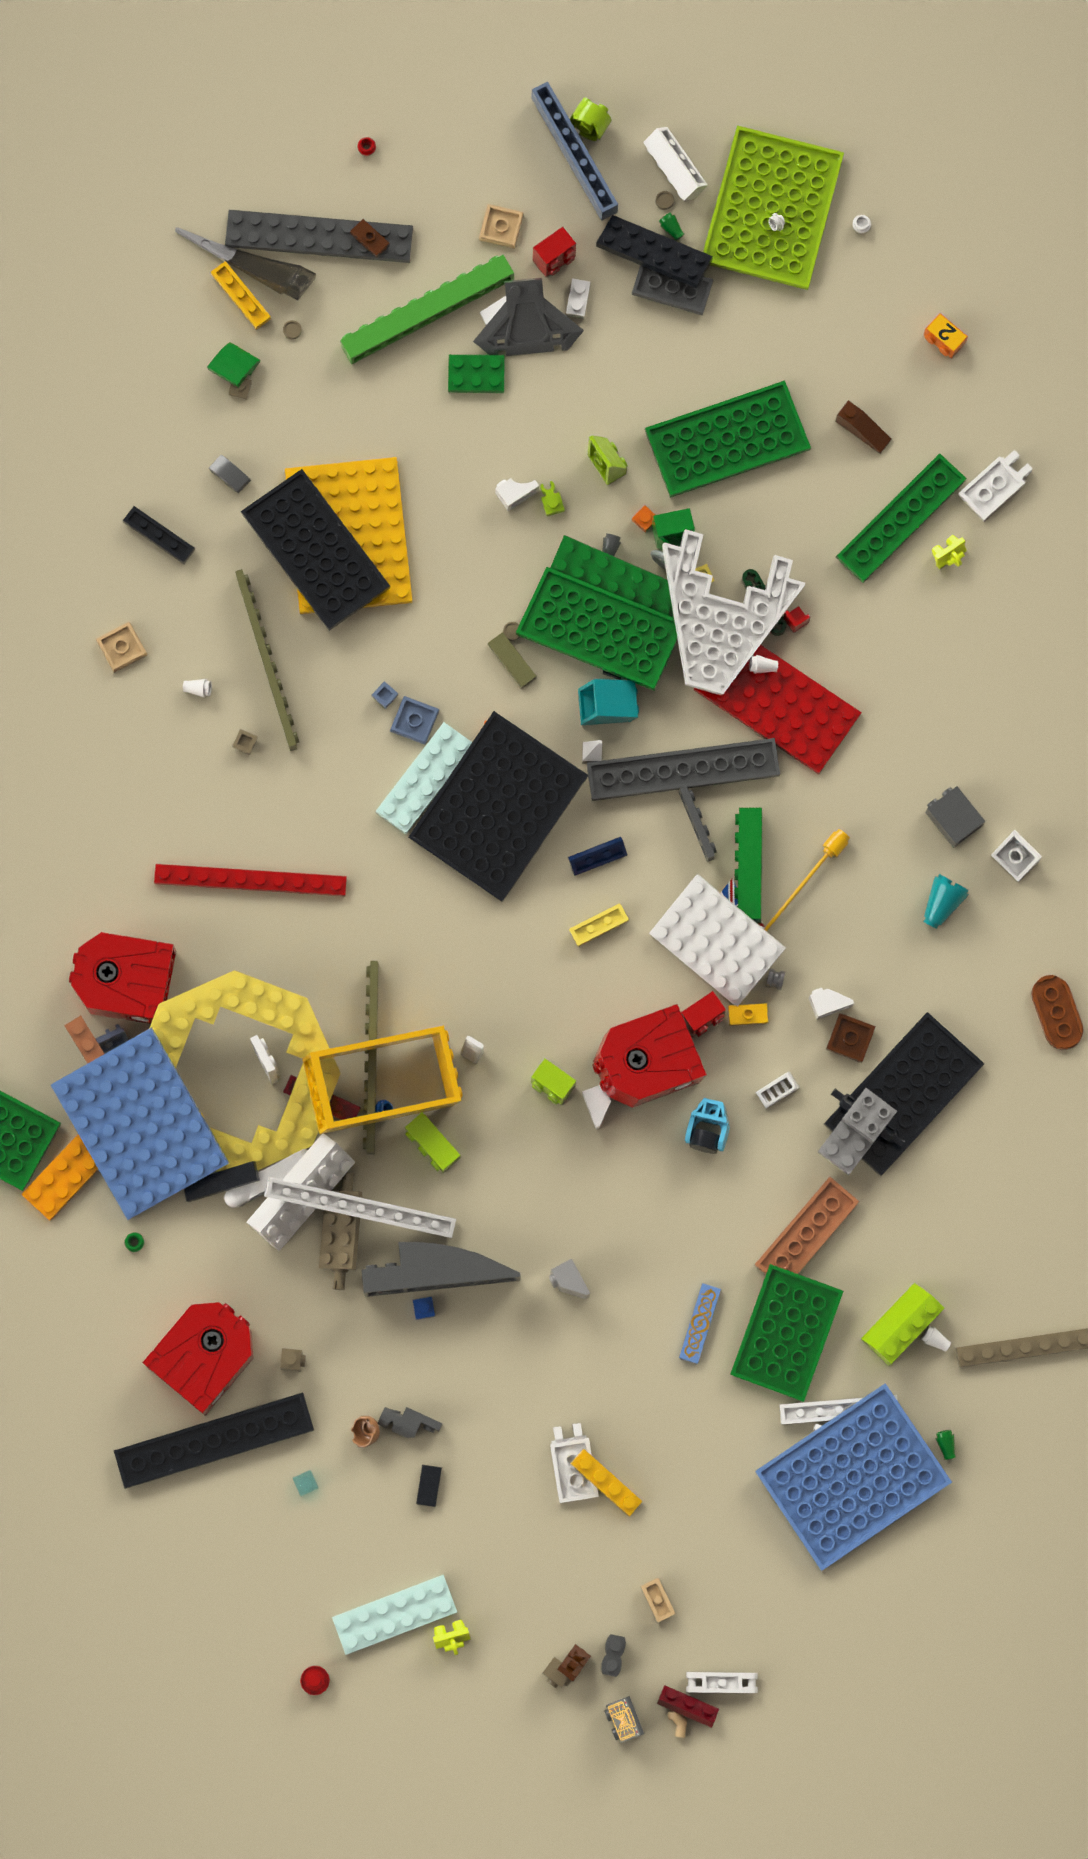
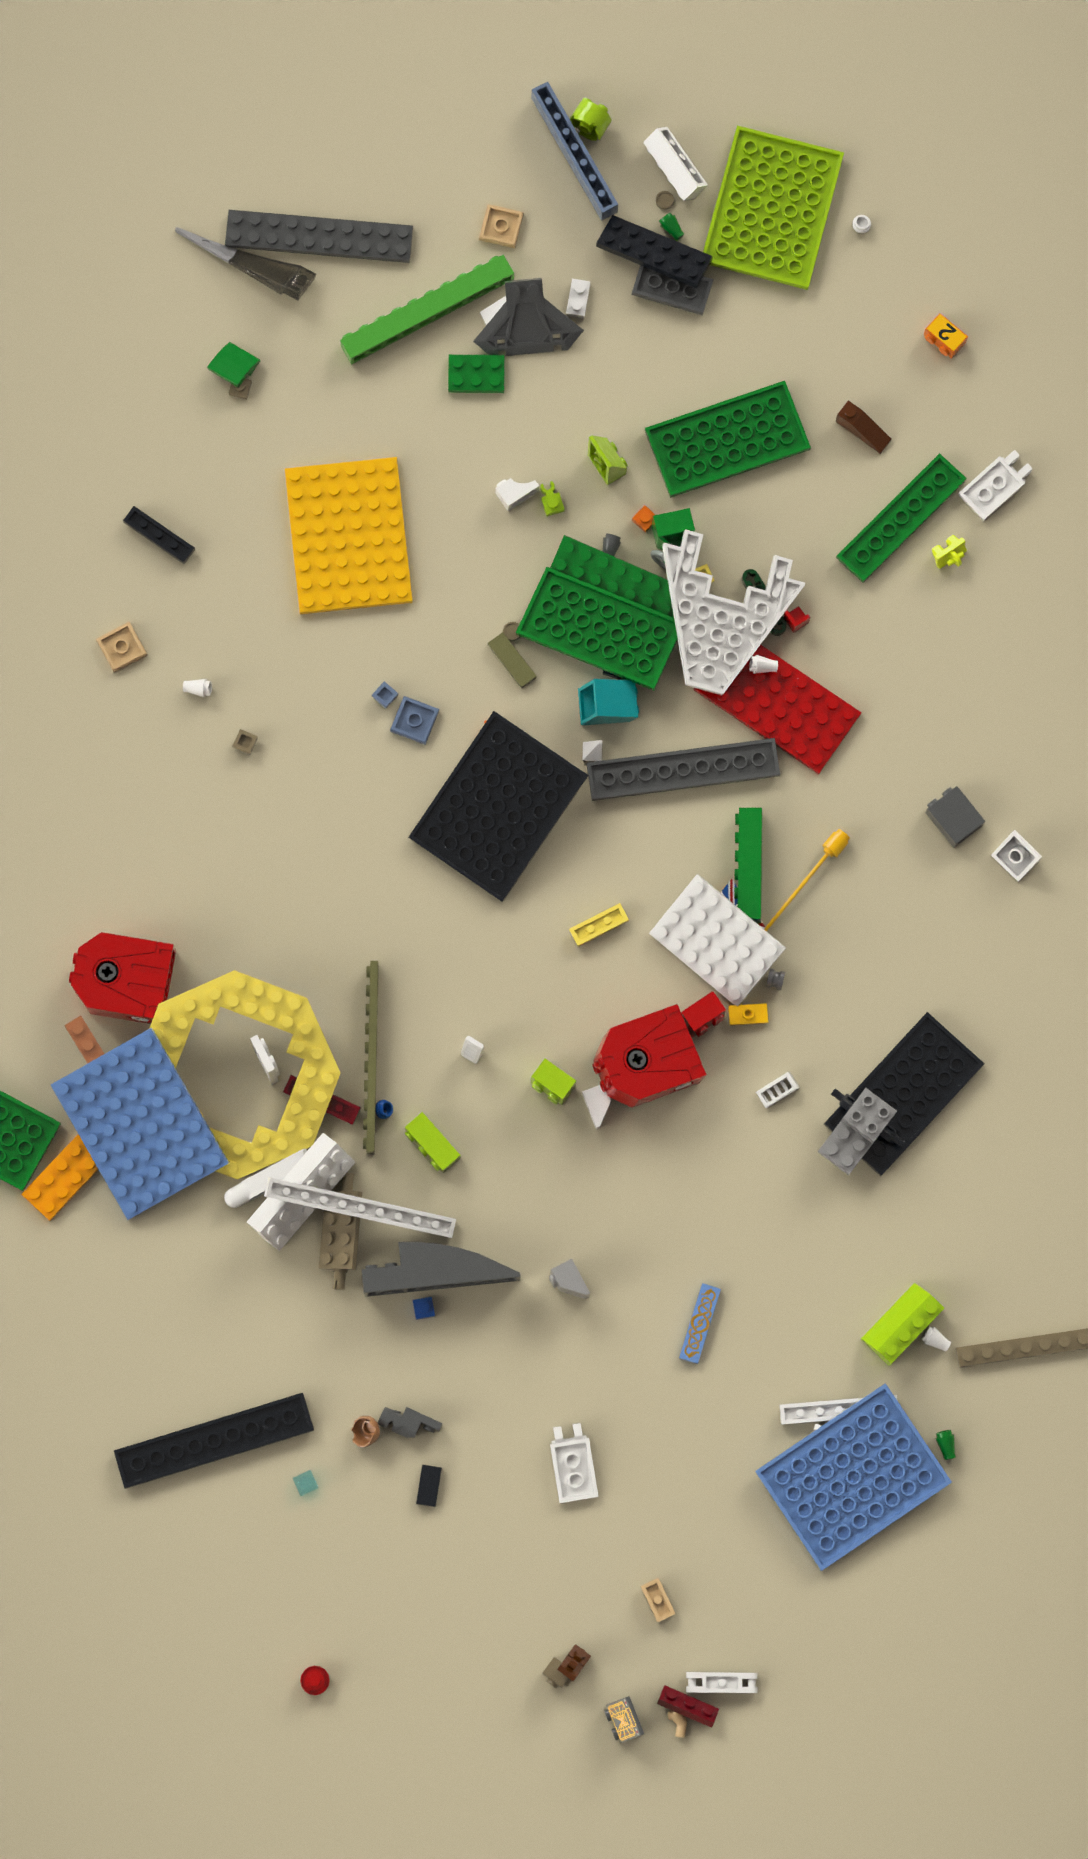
sand blue plate [95,1024,129,1054] -> none
green plate [125,1232,144,1252] -> none
red piece [142,1302,254,1416] -> none
red plate [154,864,347,896] -> none
black tile [184,1161,260,1202] -> none
dark grey slope [209,455,251,494] -> none
yellow plate [211,261,271,330] -> none
olive plate [235,569,299,751] -> none
black plate [241,469,390,631] -> none
dark tan brick [280,1348,306,1372] -> none
dark tan piece [283,320,302,339] -> none
yellow door [302,1025,463,1134] -> none
light aqua plate [332,1575,457,1655] -> none
reddish brown plate [350,219,390,258] -> none
red plate [357,137,376,156] -> none
light aqua plate [376,722,472,835] -> none
neon yellow hips [433,1620,471,1655] -> none
red brick [533,227,576,277] -> none
dark blue plate [568,837,627,876] -> none
yellow plate [570,1449,642,1516] -> none
dark grey brick [601,1634,626,1677] -> none
dark grey plate [679,786,717,862] -> none
medium azure piece [685,1098,730,1154] -> none
green plate [730,1264,844,1402] -> none
nougat plate [755,1177,860,1275] -> none
white plate [768,213,785,231] -> none
white slope [809,988,854,1019] -> none
reddish brown plate [826,1013,876,1063] -> none
teal cone [923,874,969,929] -> none
dark orange tile [1031,975,1083,1050] -> none

